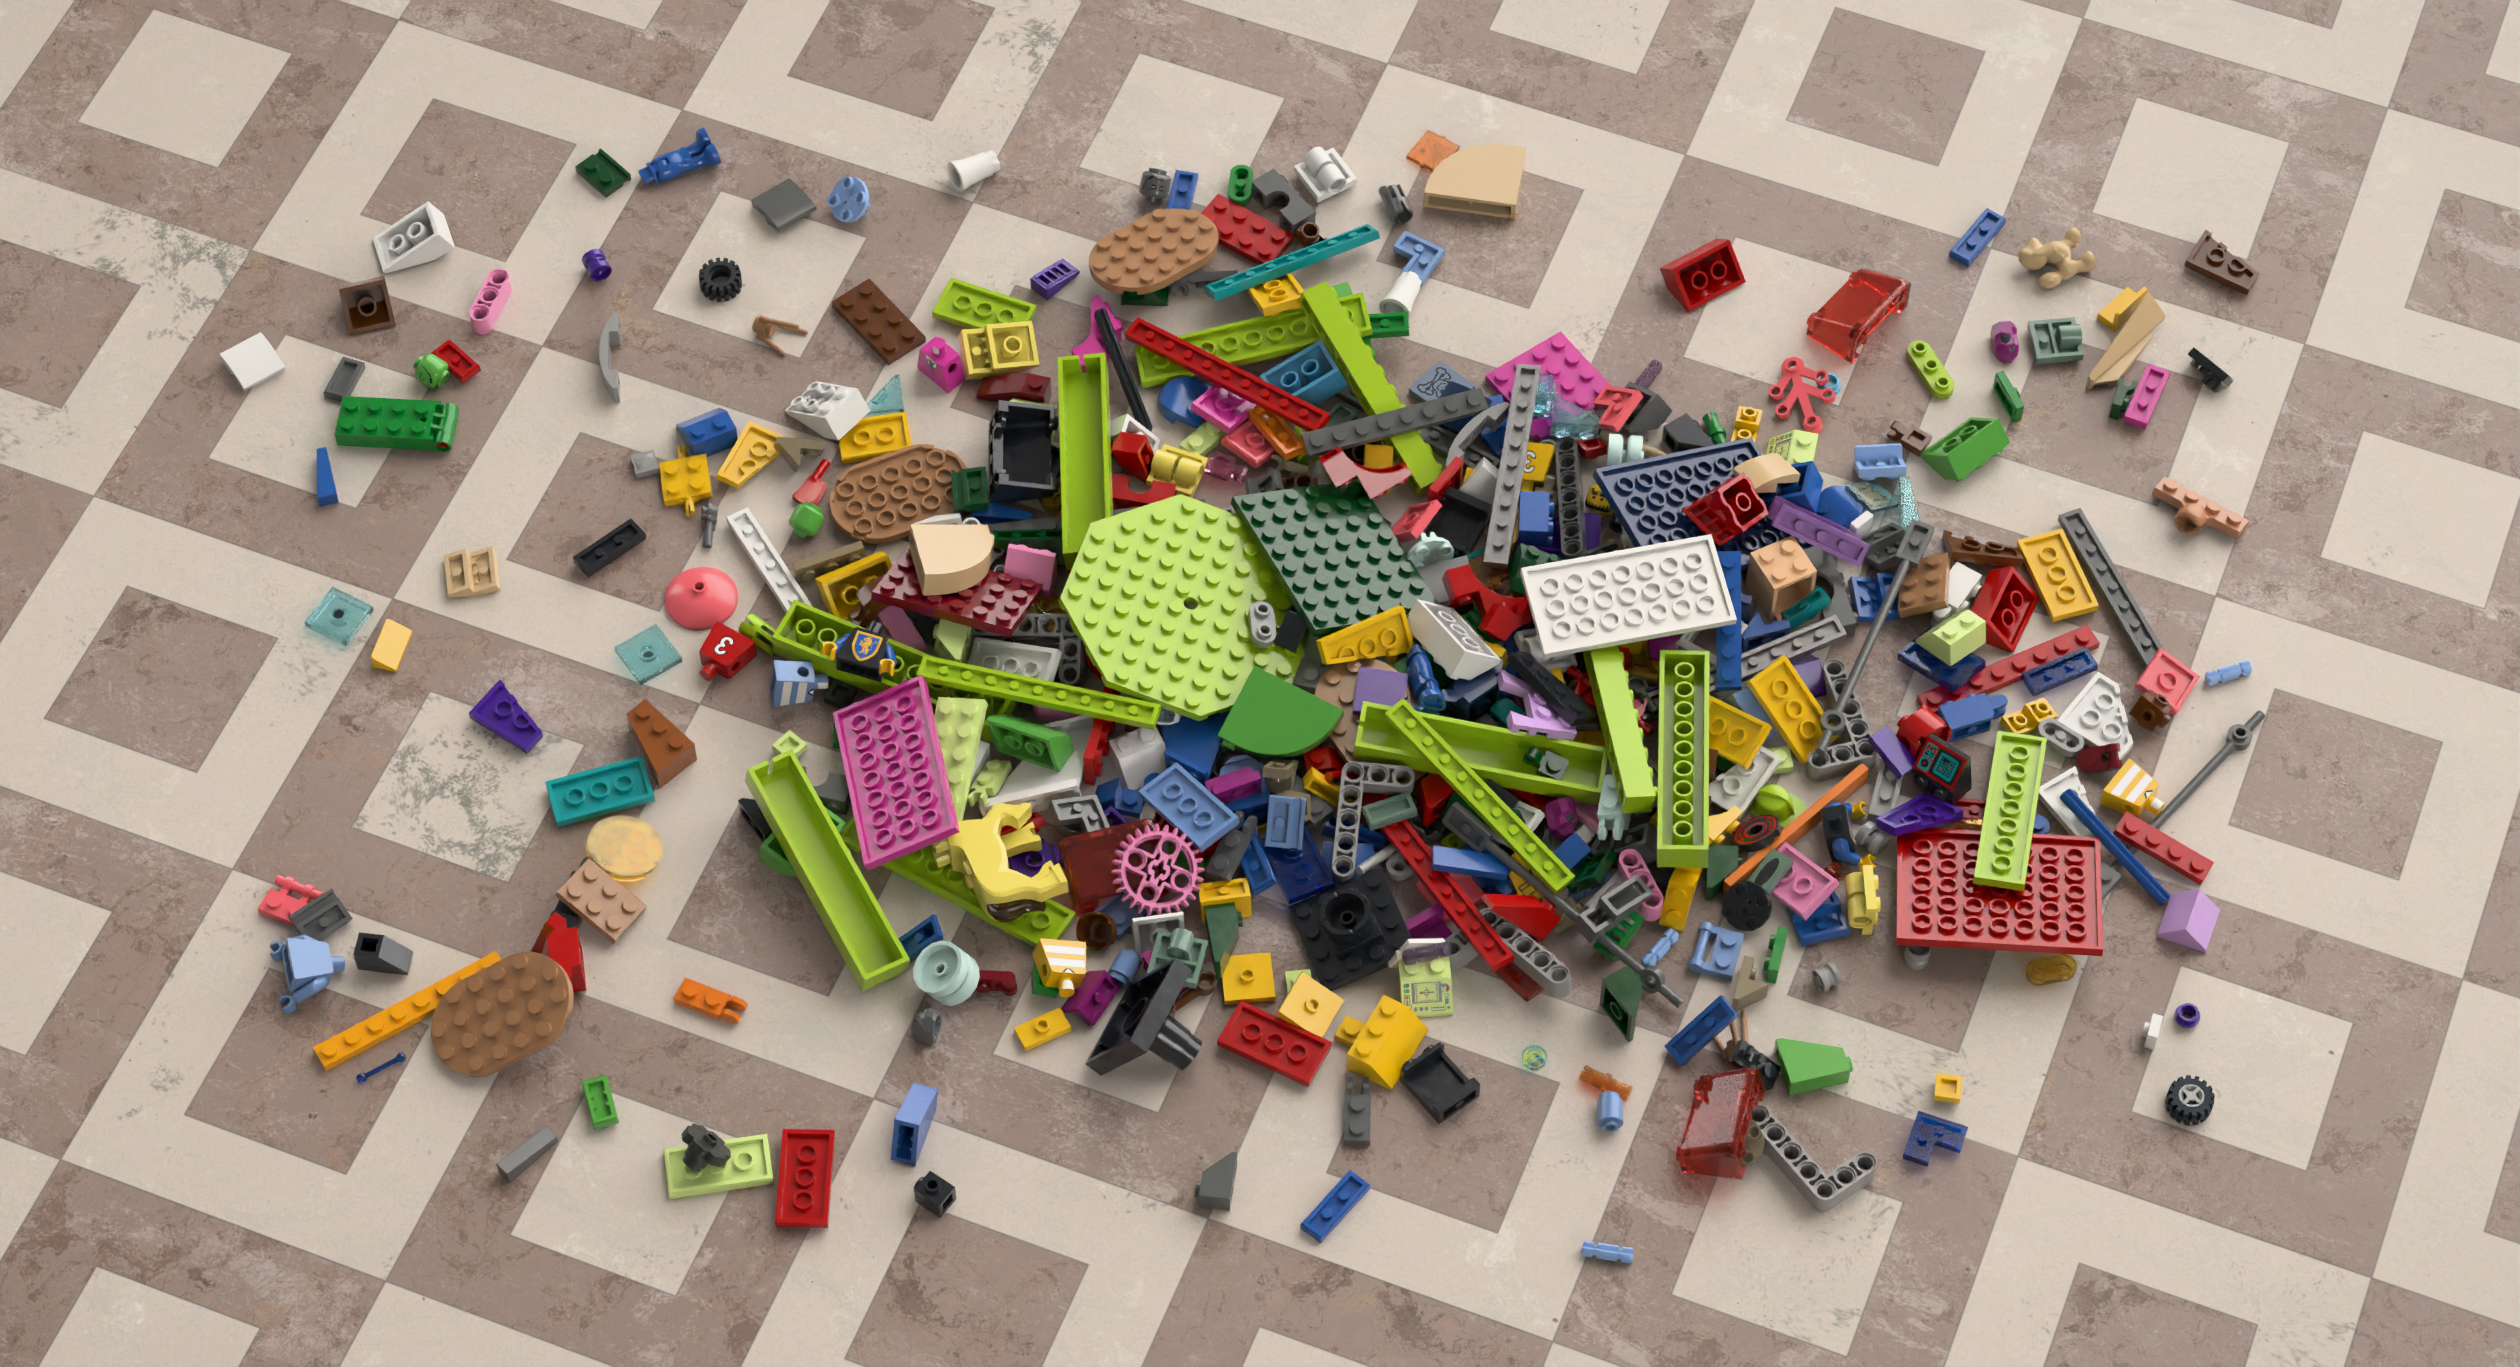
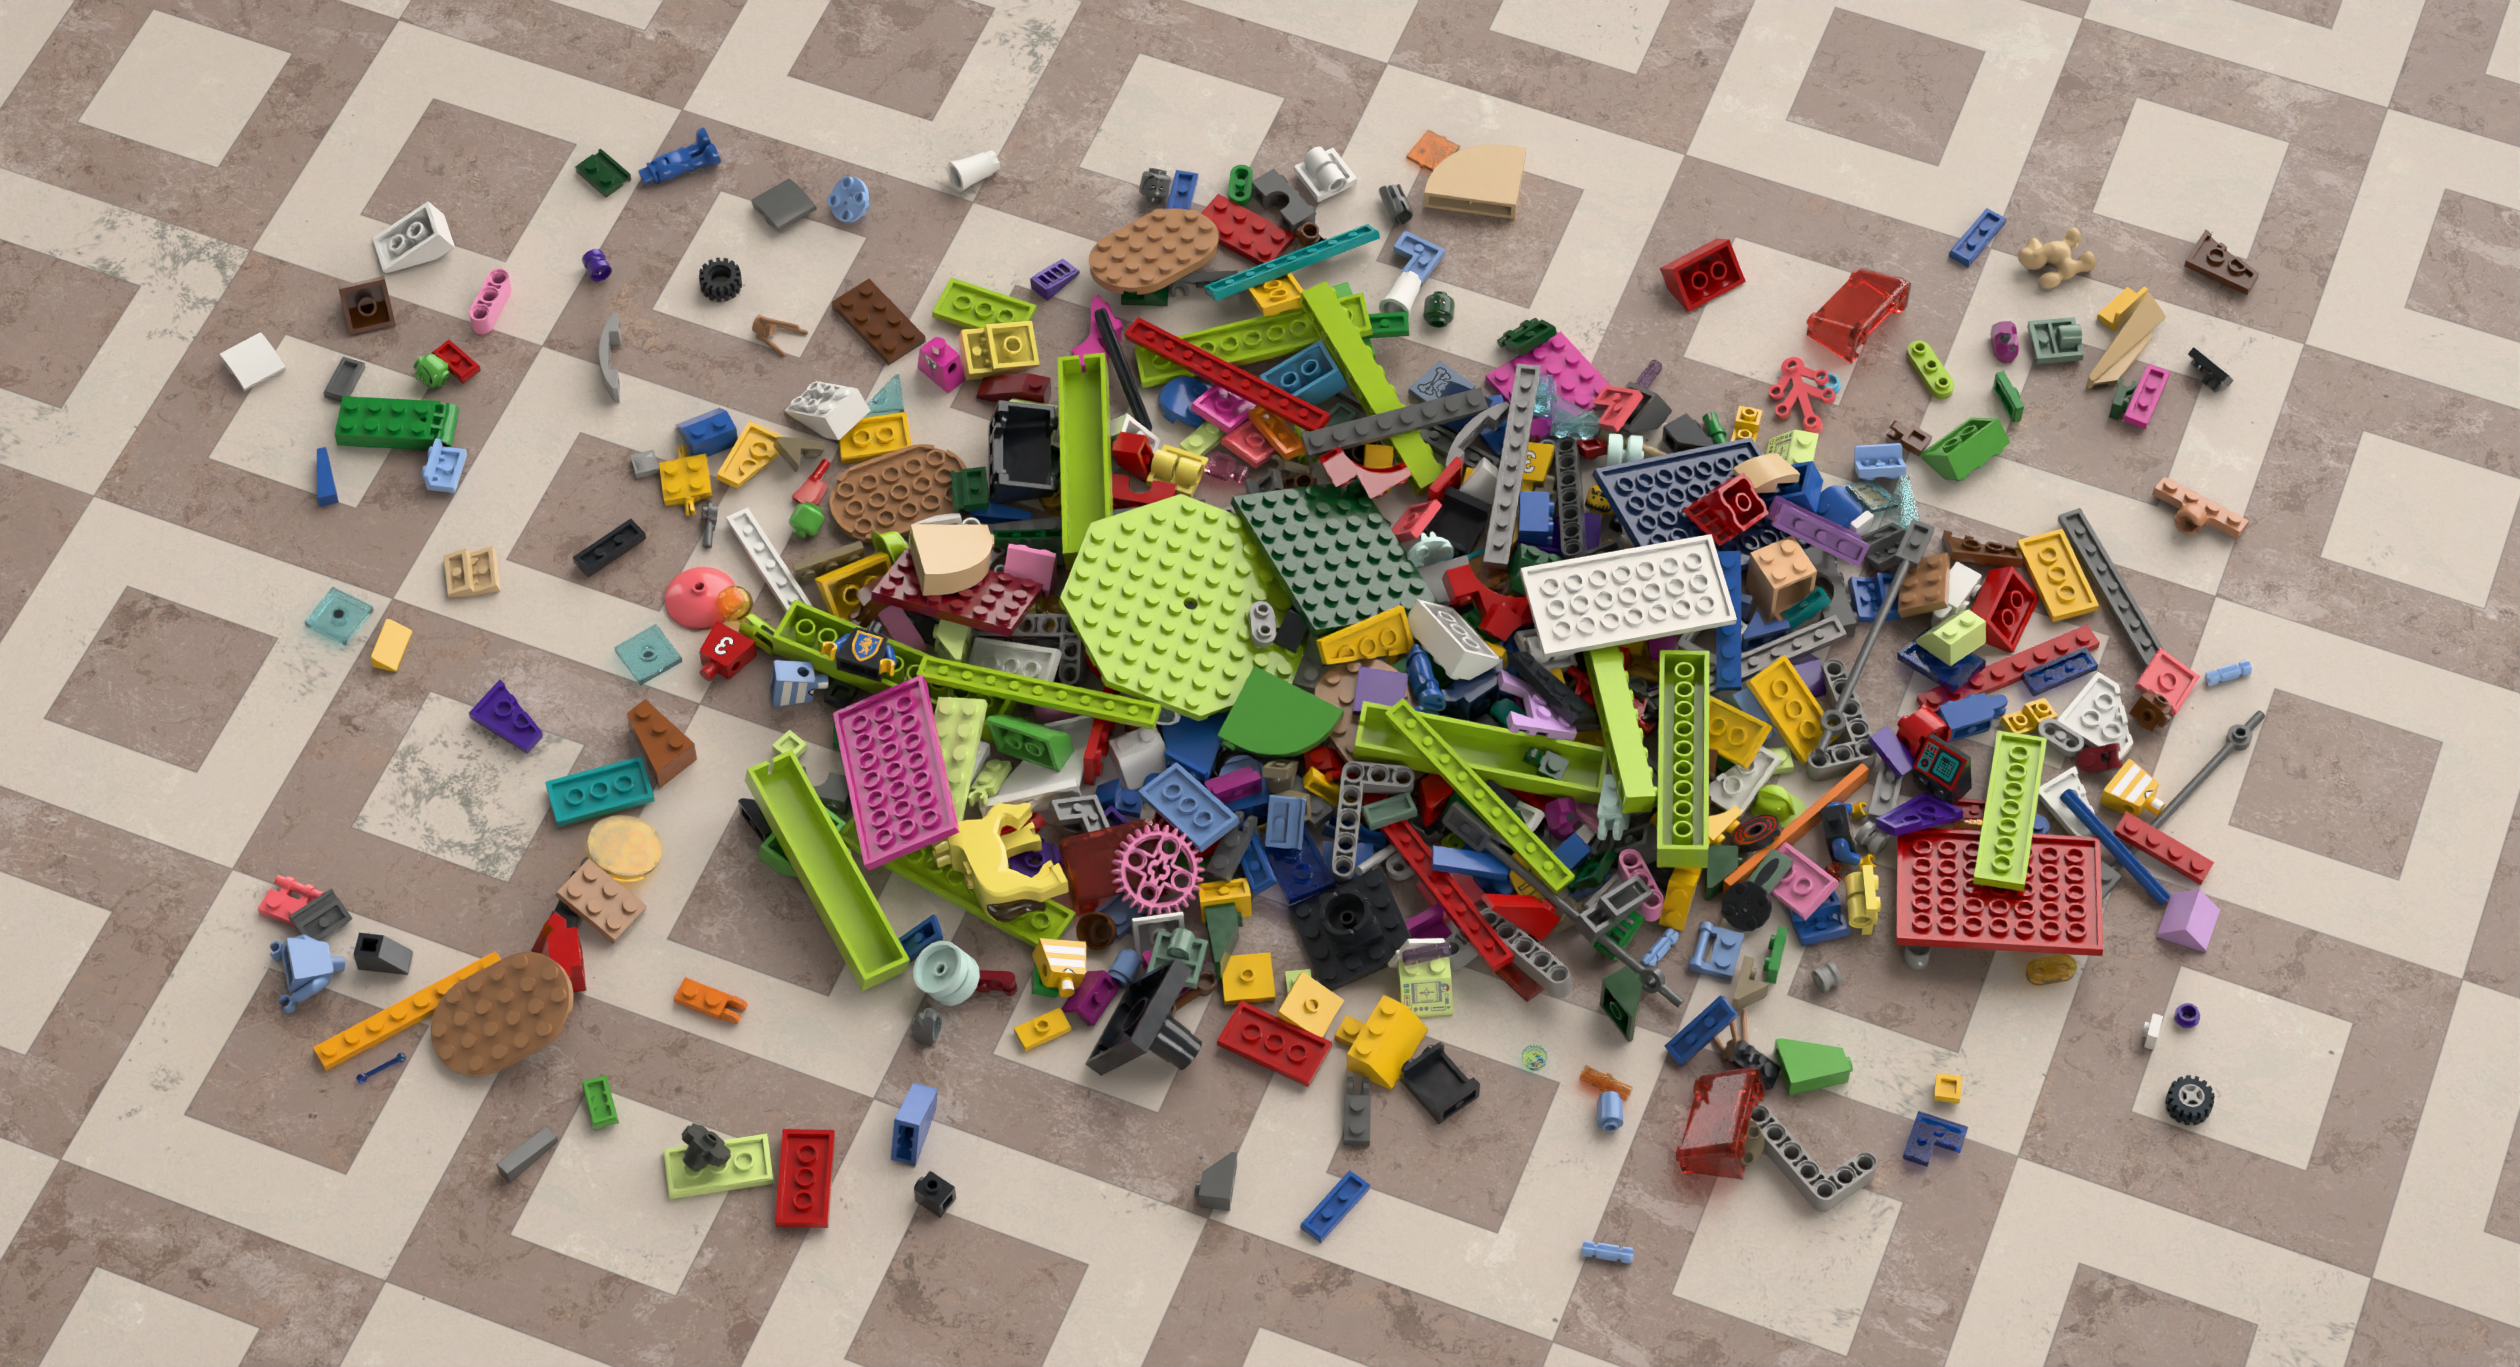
none -> light blue bracket [422,438,467,493]
none -> clear yellow hair [716,586,754,623]
none -> lime piece [871,531,909,566]
none -> dark green head [1423,291,1455,328]
none -> dark green plate [1497,318,1557,356]

